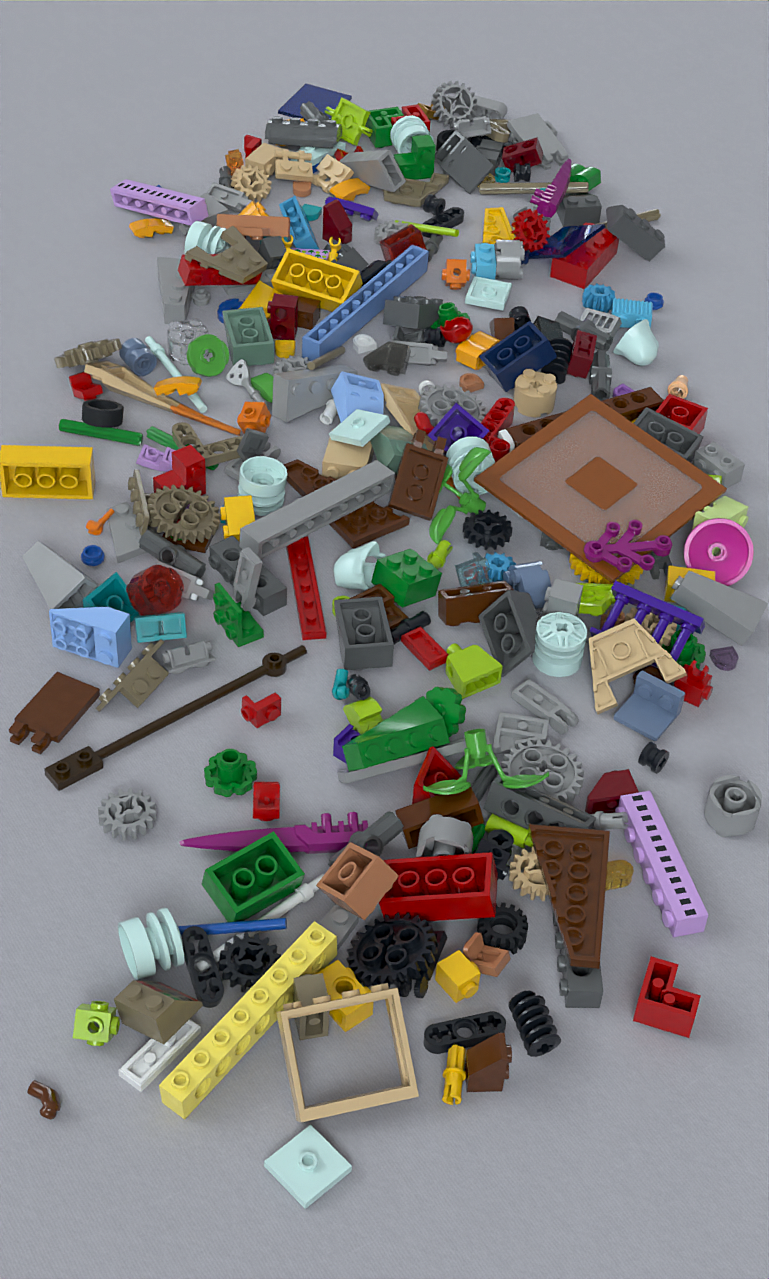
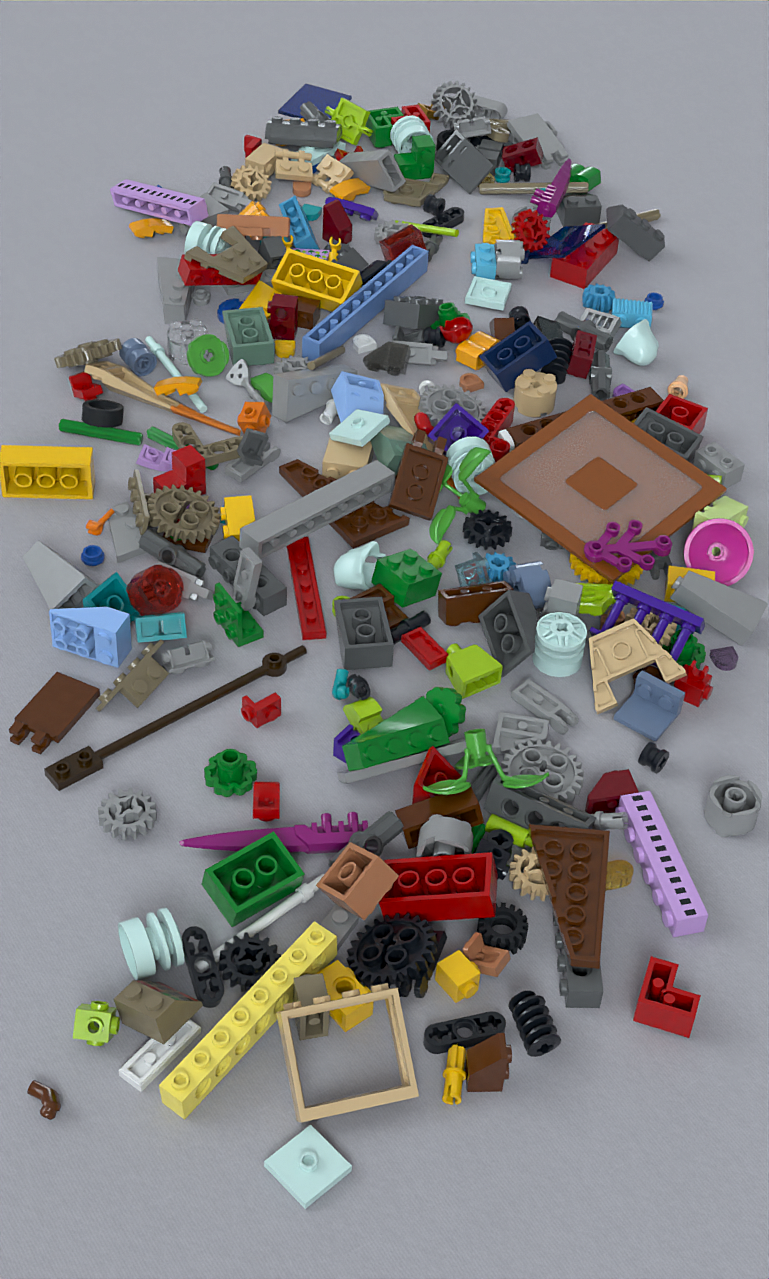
blue bar [178,918,287,937] -> none
clear orange piece [225,149,244,176] -> none
light aqua wheel [237,456,287,516] -> none
orange brick [442,259,470,290] -> none

